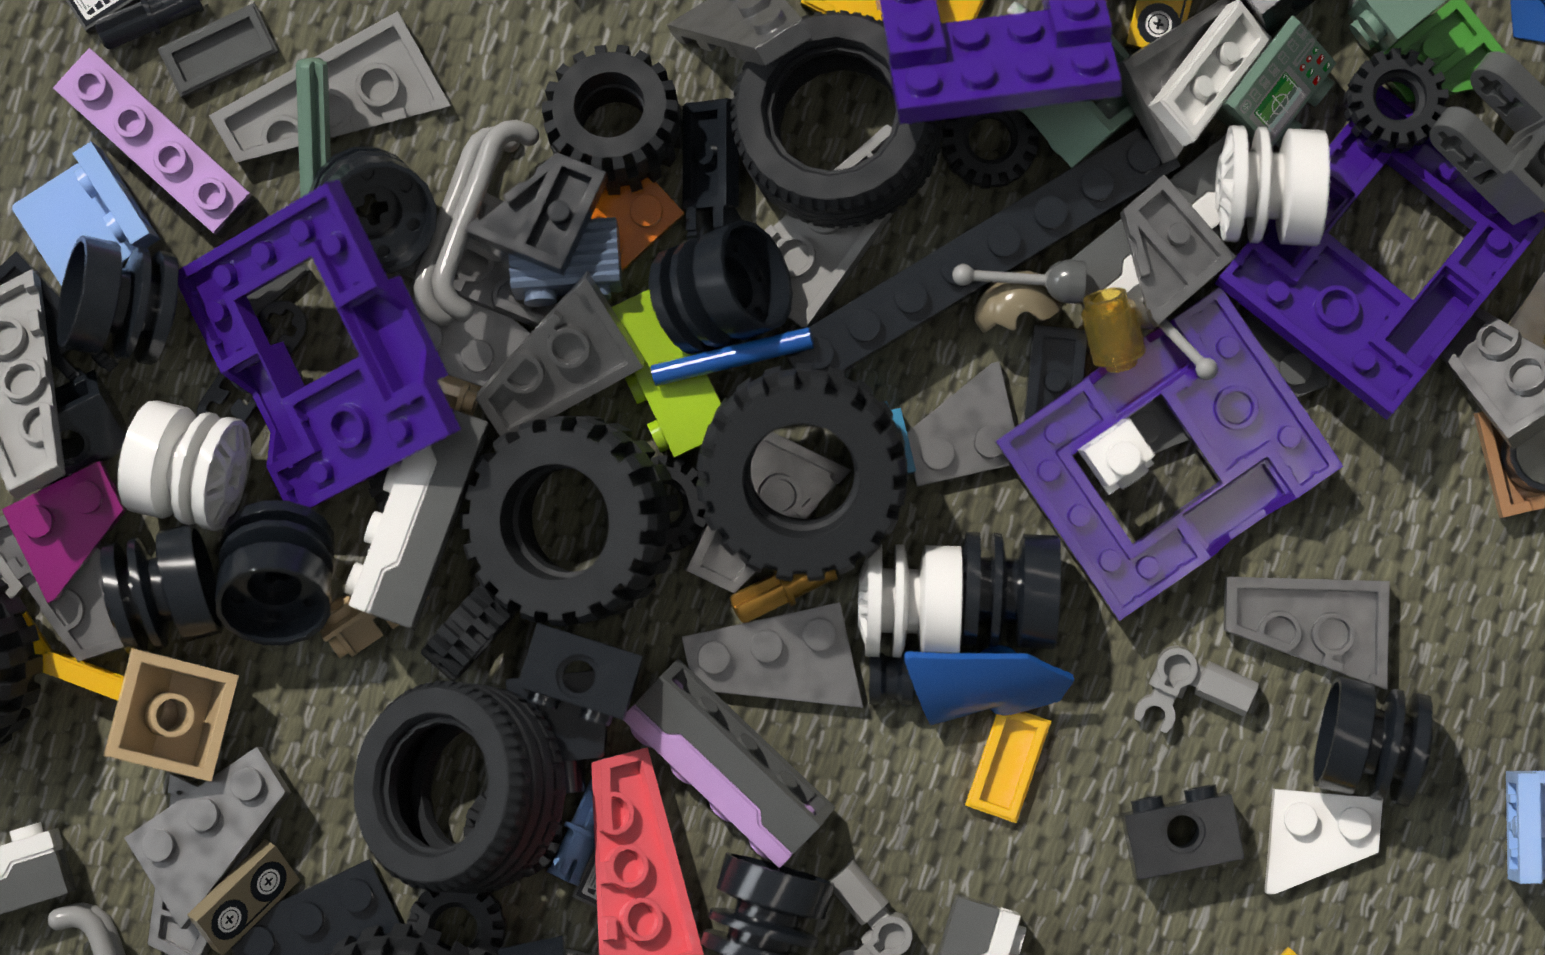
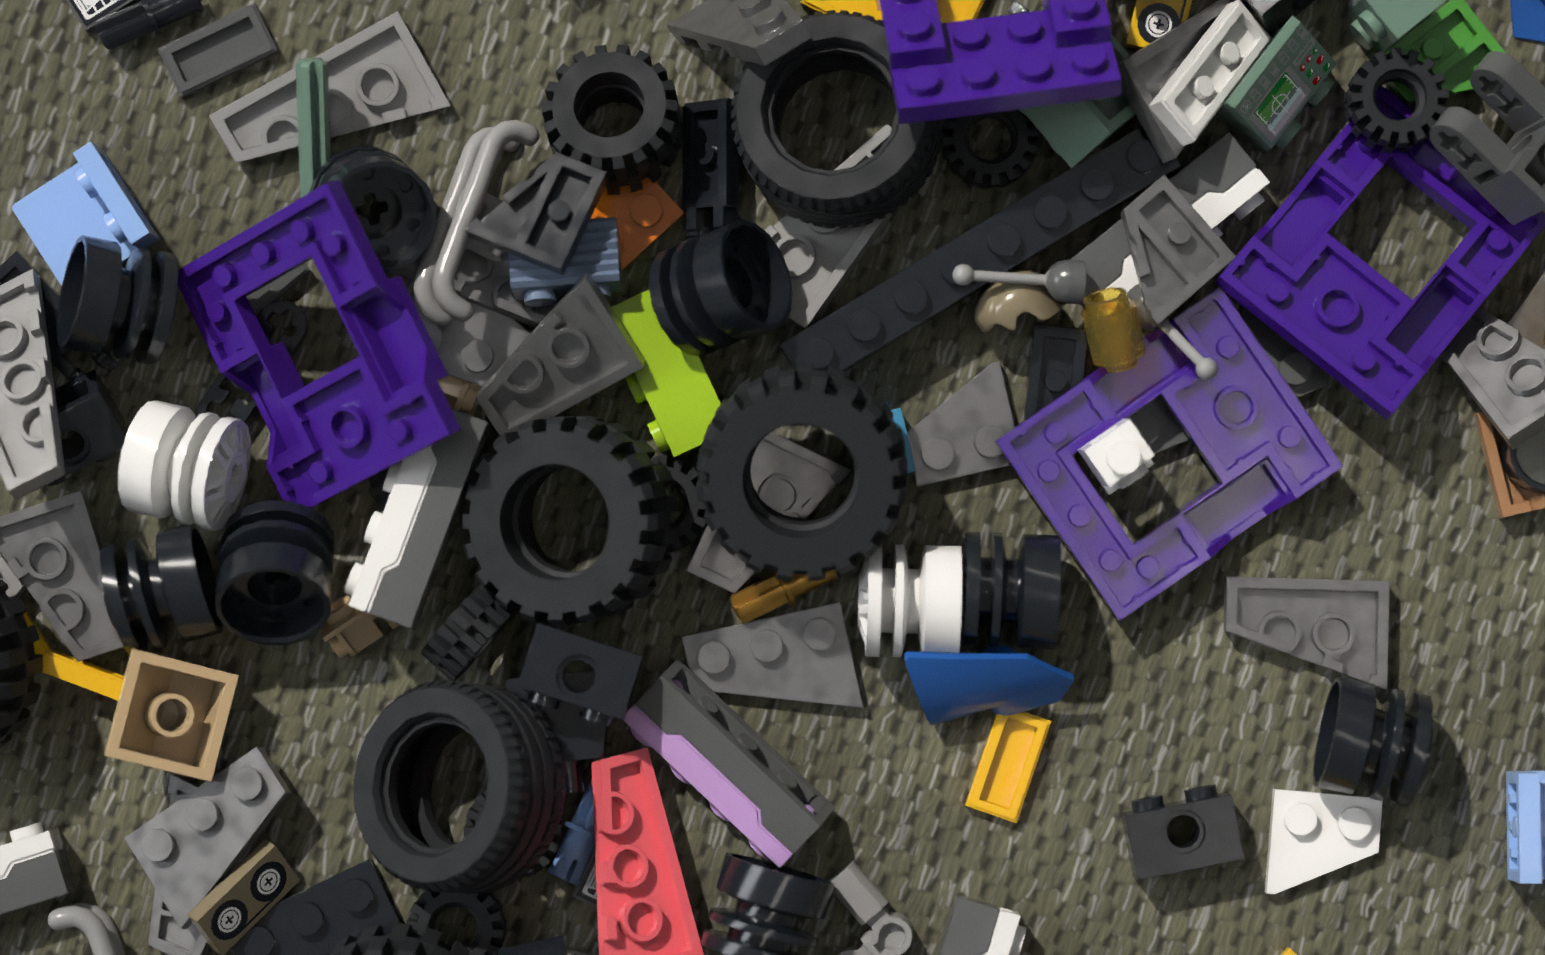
magenta wing [2,461,127,603] -> none
lavender piece [53,48,258,239] -> none
blue bar [651,327,815,386] -> none
black wheel [869,651,914,706] -> none
light grey bar [1134,645,1259,733] -> none
white wheel [1215,125,1329,246] -> none

